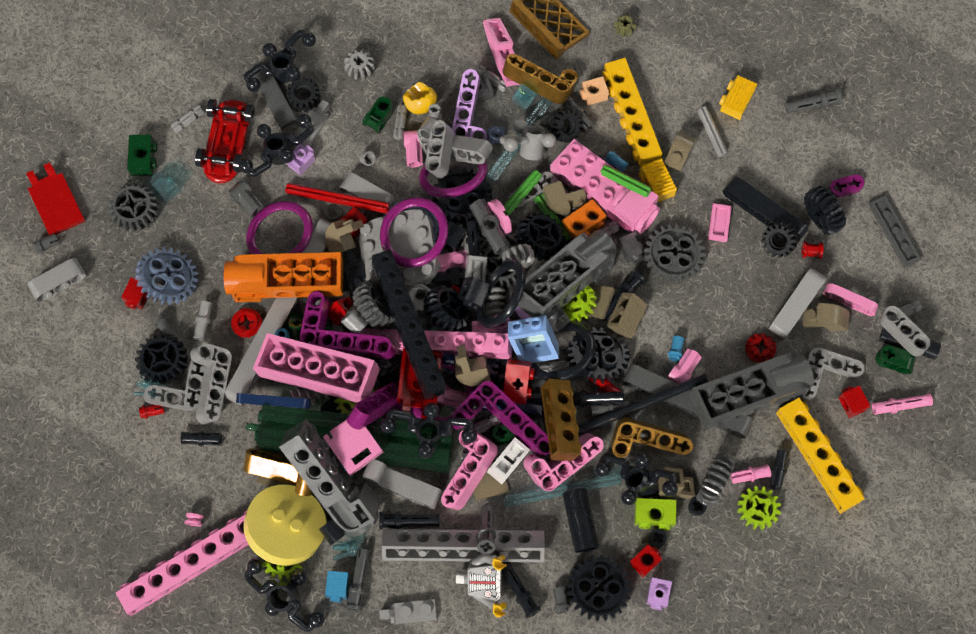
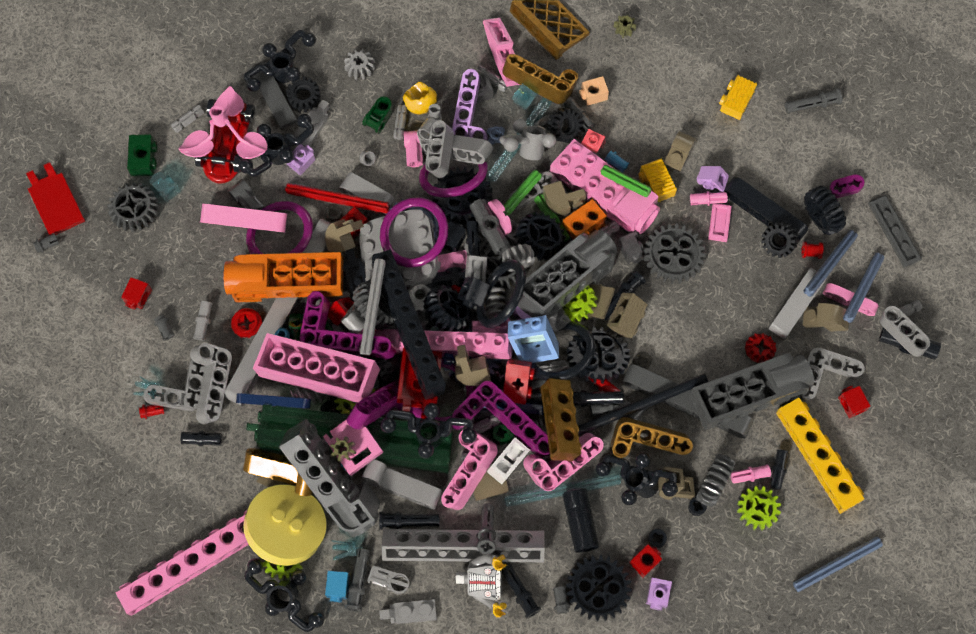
light grey beam [28,258,86,302] -> none
sand blue gear [135,247,198,306] -> none
black gear [135,333,188,385] -> none
bright pink bush [184,513,204,527] -> none
black piece [319,519,345,546] -> none
bright pink piece [437,385,467,409] -> none
yellow brick [602,58,662,167] -> none
lime brick [634,498,676,530] -> none
bright pink piece [667,349,702,384] -> none
dark azure pin [668,336,685,362] -> none
light grey axle [698,106,727,157] -> none
bright pink pin [872,393,933,415] -> none
dark green piece [875,345,916,374] -> none
none -> bright pink plant [178,86,268,159]
none -> bright pink beam [200,204,287,233]
none -> olive gear [330,436,356,462]
none -> light grey axle [360,259,386,355]
none -> light grey piece [367,566,410,595]
none -> coral bracket [581,129,606,153]
none -> bright pink axle [690,191,728,206]
none -> lavender brick [697,166,729,192]
none -> sand blue axle [793,537,883,592]
none -> sand blue axle [803,230,858,297]
none -> sand blue axle [843,253,884,323]

